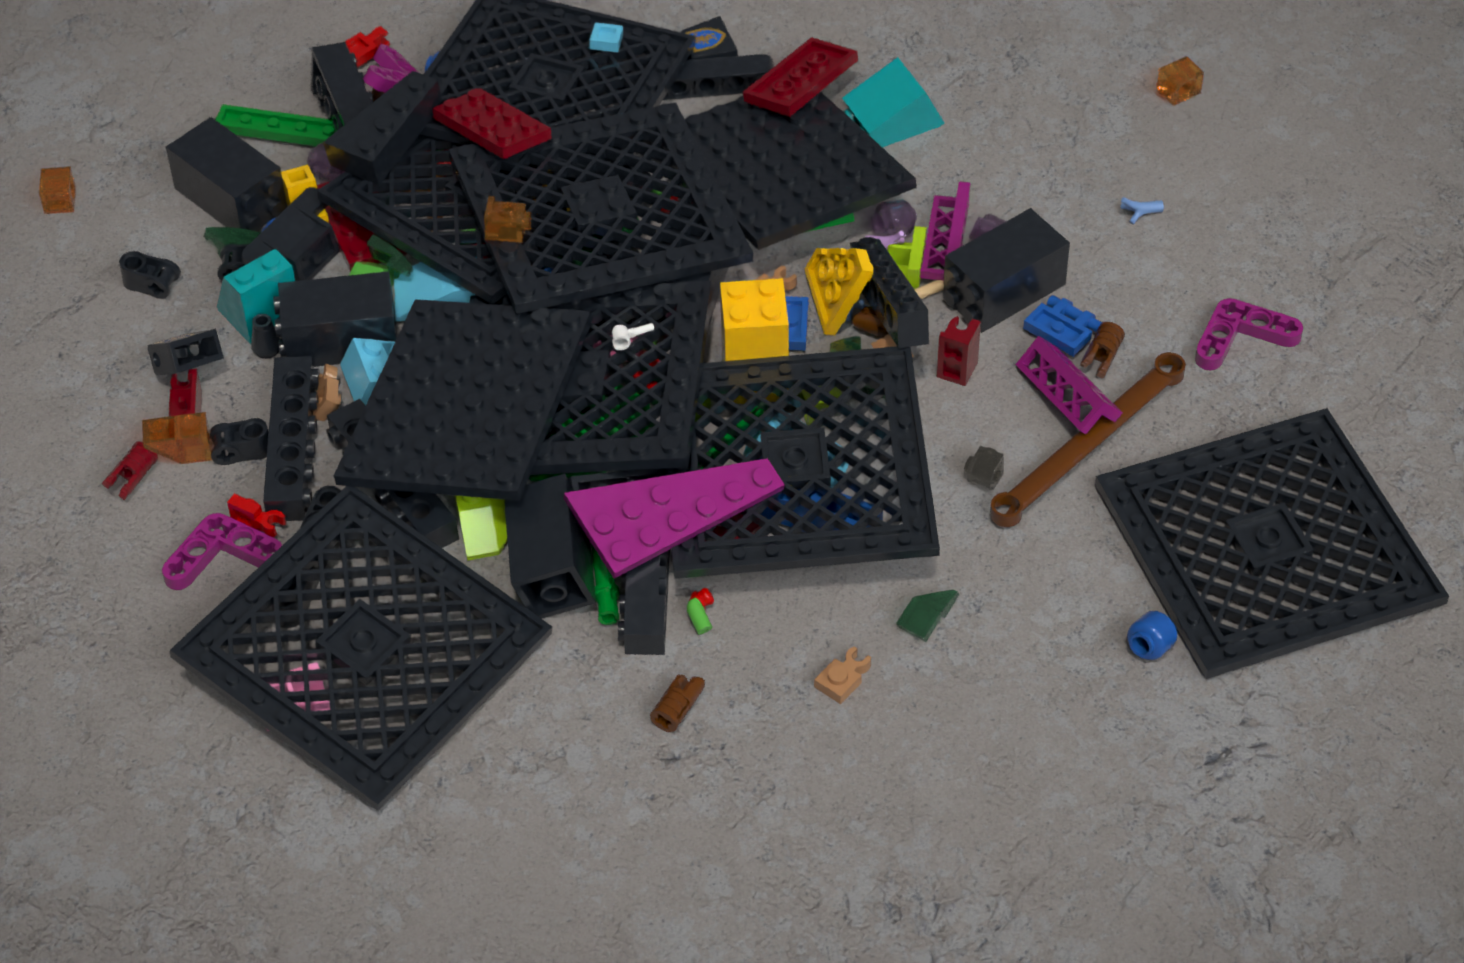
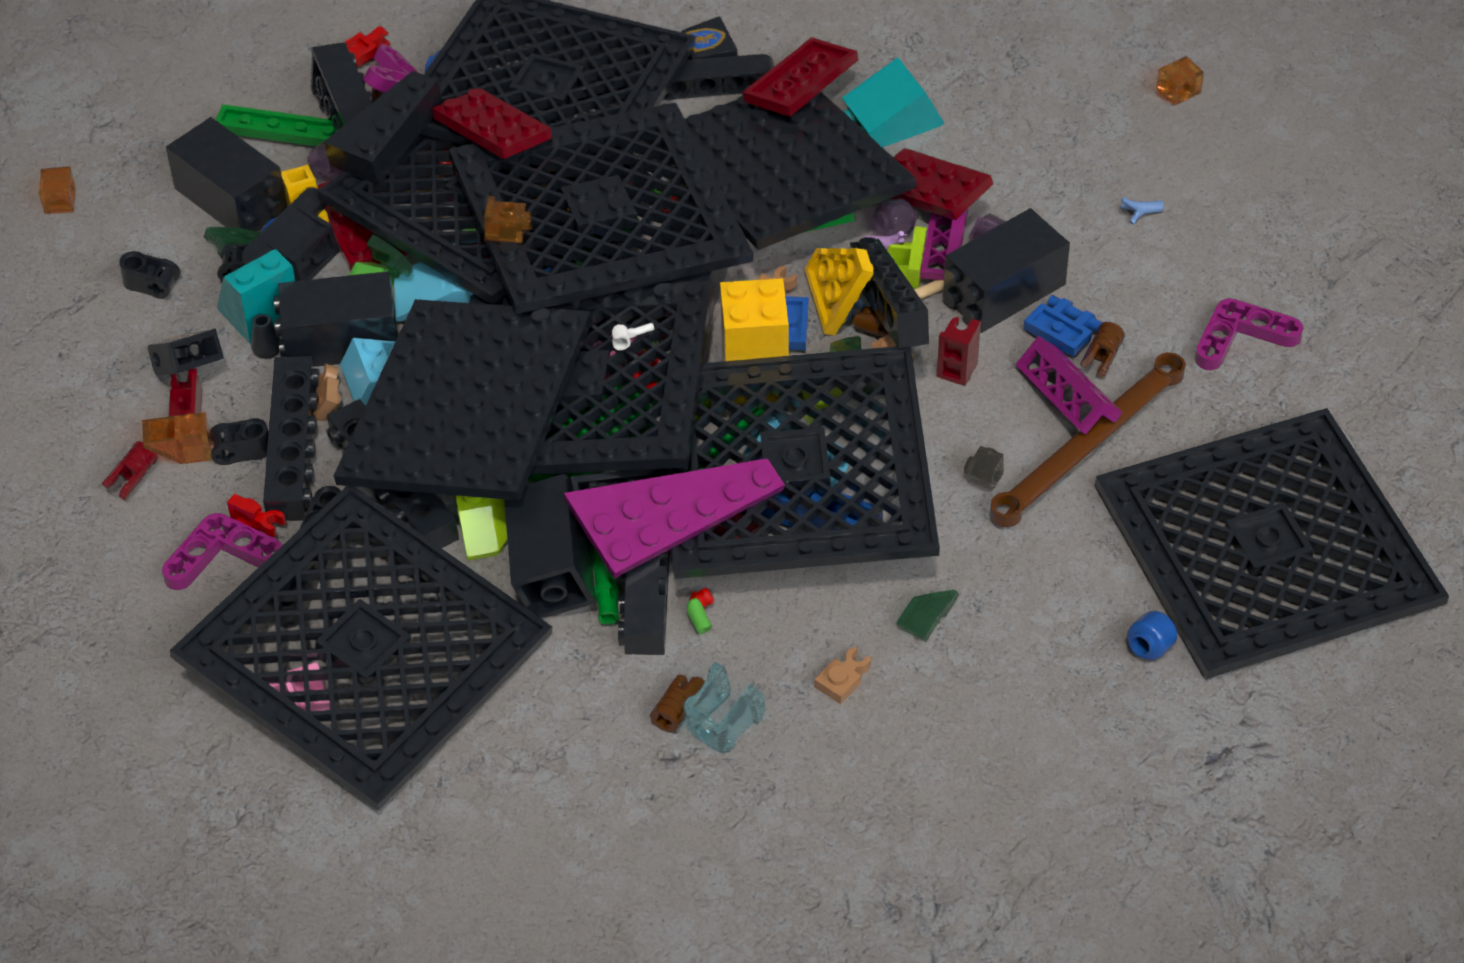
medium azure plate [590,23,623,52] -> none
none -> clear light blue piece [683,662,766,753]
none -> dark red plate [890,148,993,220]

